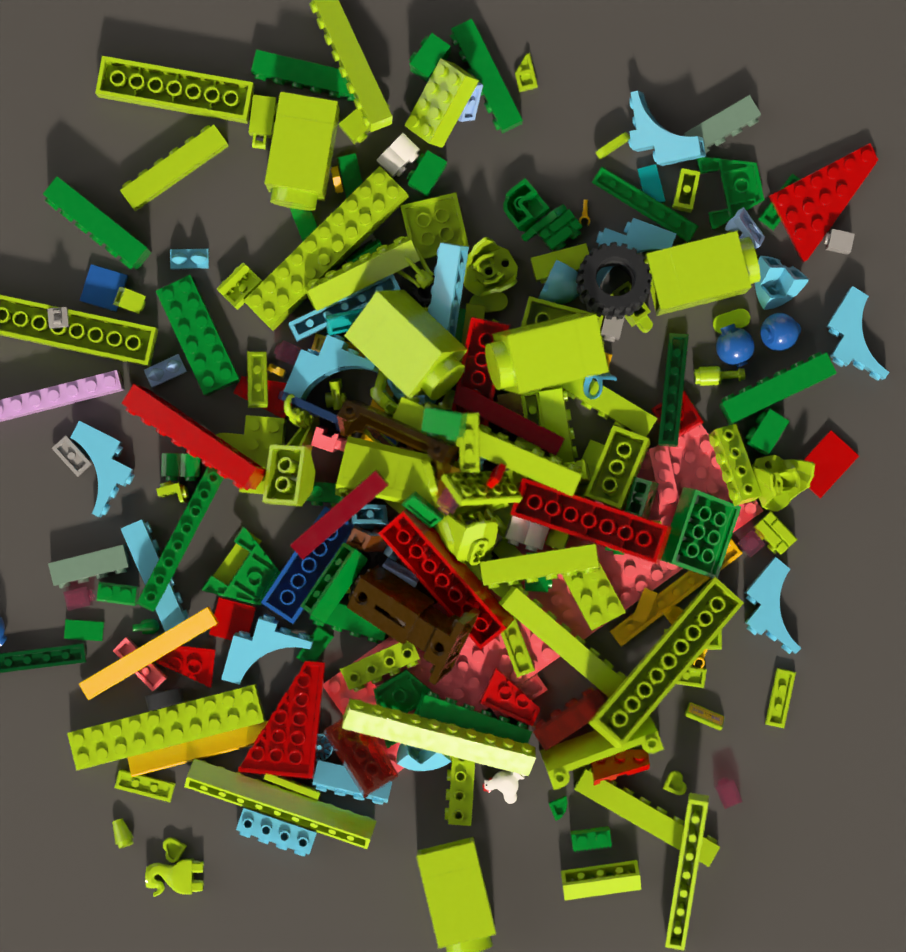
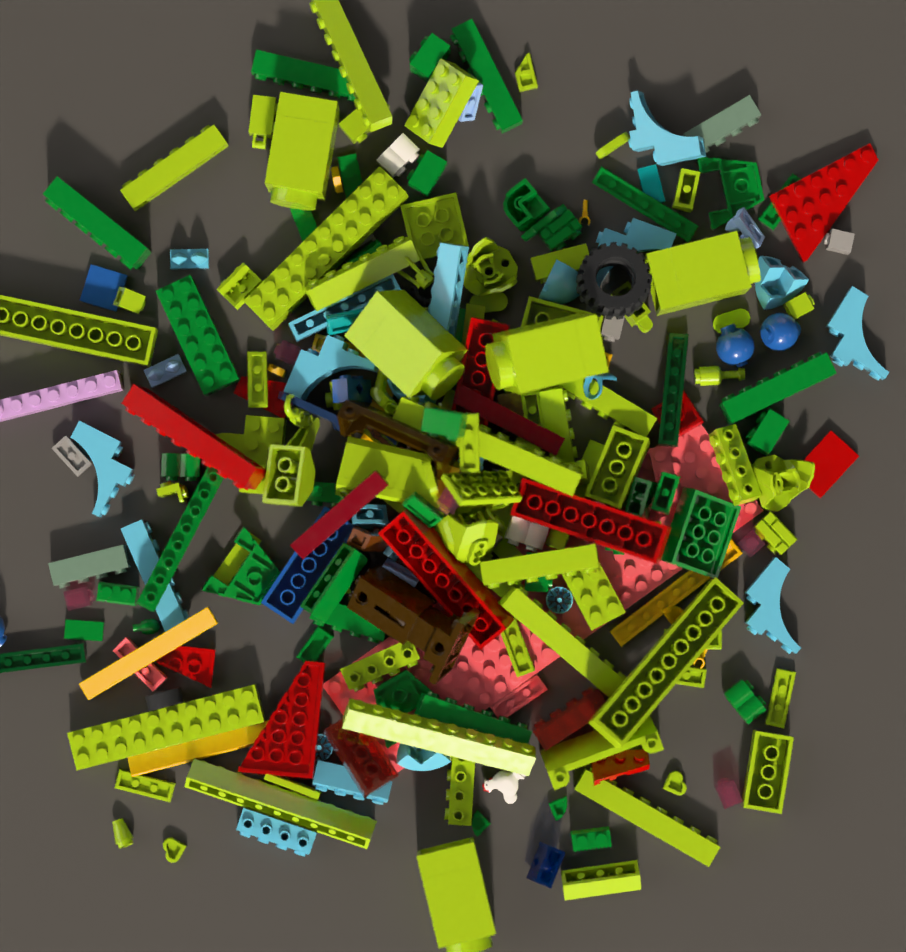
light grey tile [47,307,69,329] -> none
lime brick [95,56,255,124] -> none
lime hips [145,858,204,897] -> none
red tile [209,597,256,641] -> none
medium azure arch [222,614,314,685] -> none
coral hips [311,426,347,452] -> none
red wing [479,667,540,726] -> none
red tile [486,463,507,489] -> none
yellow sticker [632,588,658,624] -> none
lime brick [665,793,709,950] -> none
slope [684,702,725,731] -> none
none -> brick [332,375,372,403]
none -> green tile [472,809,491,837]
none -> clear blue brick [526,842,565,888]
none -> medium azure wheel [546,587,573,614]
none -> green brick [650,472,680,515]
none -> green brick [723,679,766,724]
none -> lime brick [741,730,794,814]
none -> lime brick [783,292,815,320]

